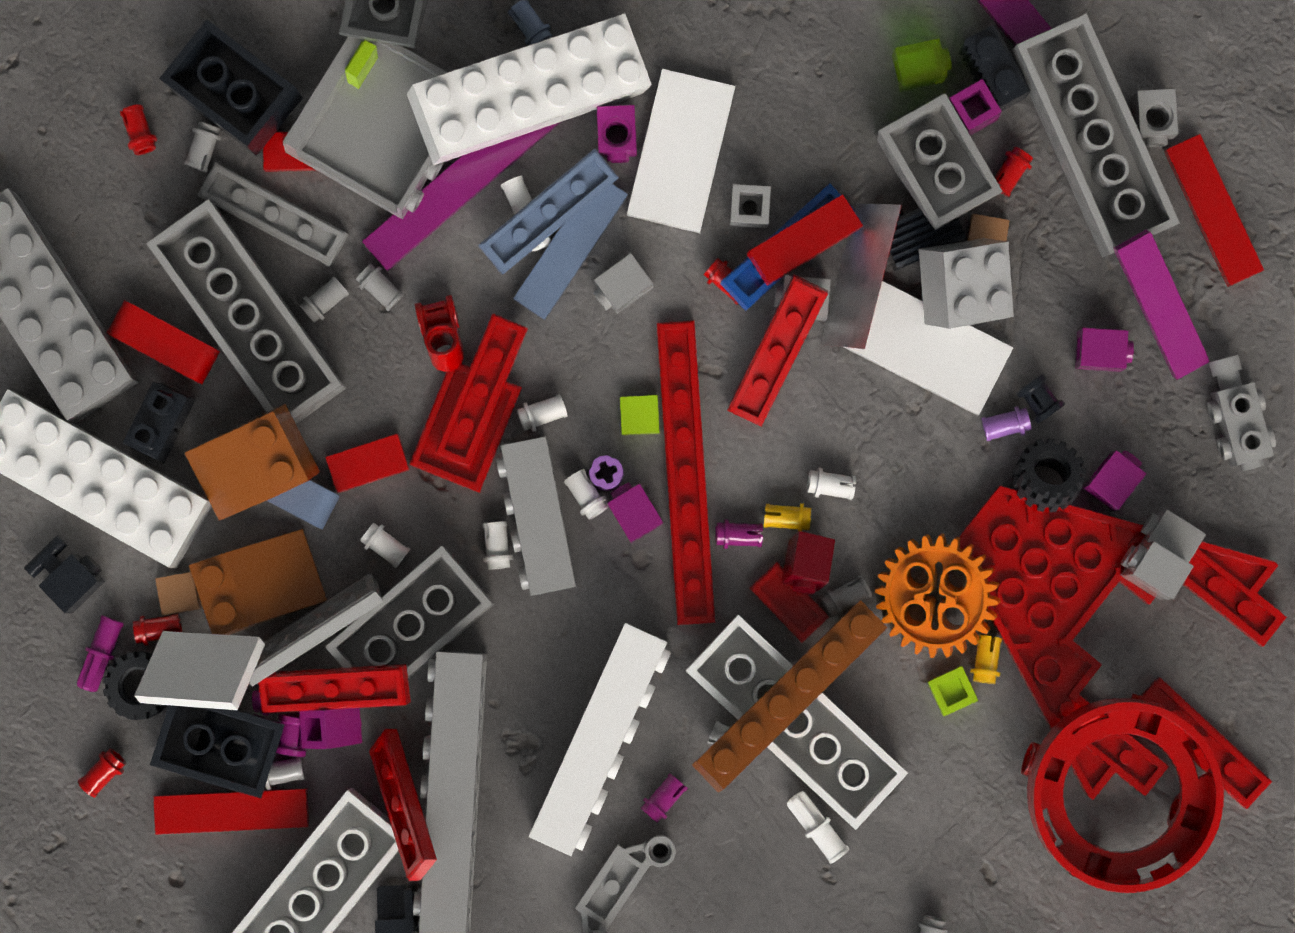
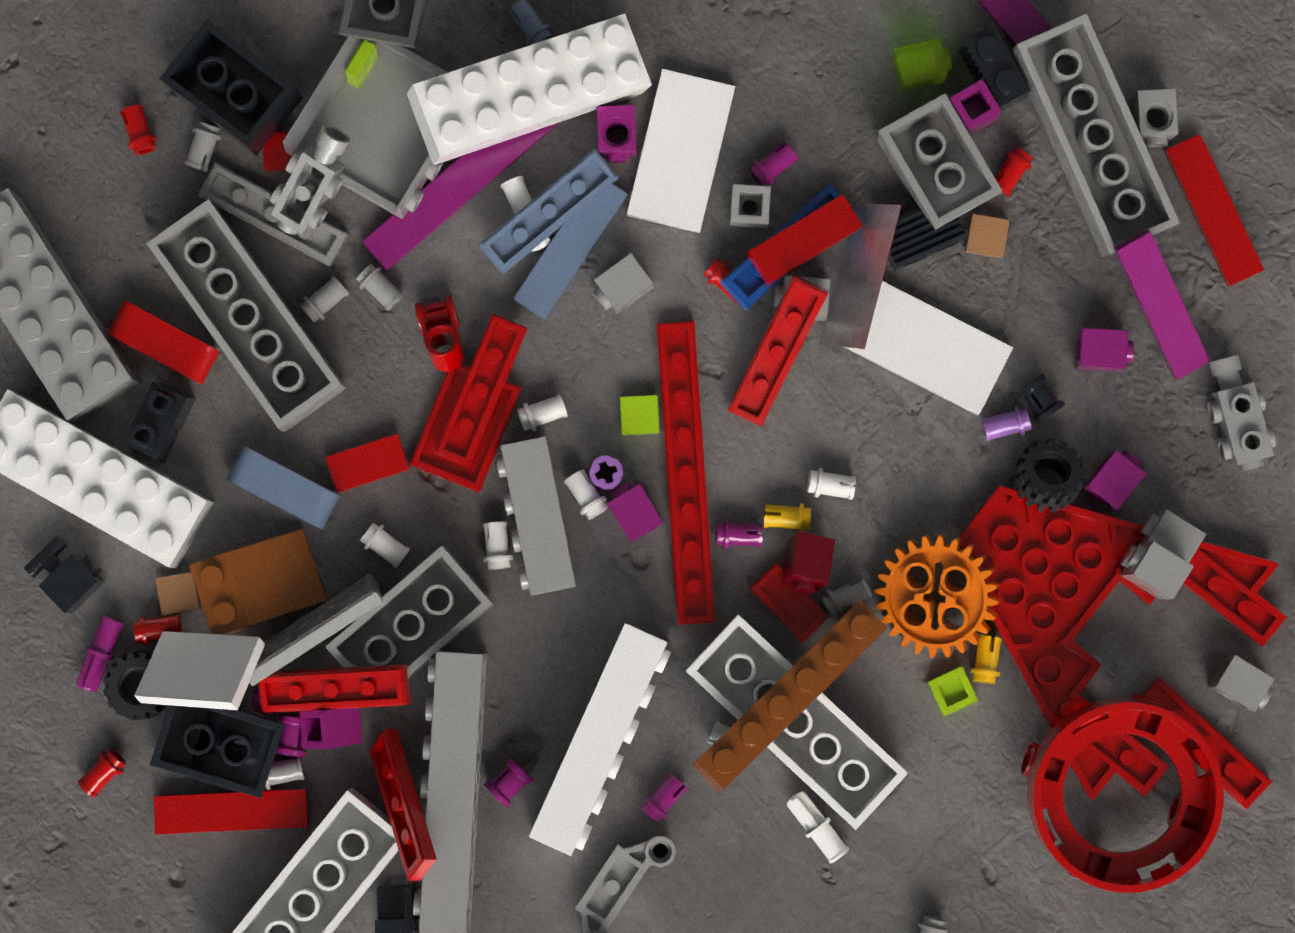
dark orange slope [185,404,320,521] -> none
light grey brick [919,238,1014,329] -> none
none -> light grey brick [270,125,350,235]
none -> magenta bush [483,757,534,808]
none -> magenta pin [749,141,799,186]
none -> light grey brick [1208,654,1275,712]

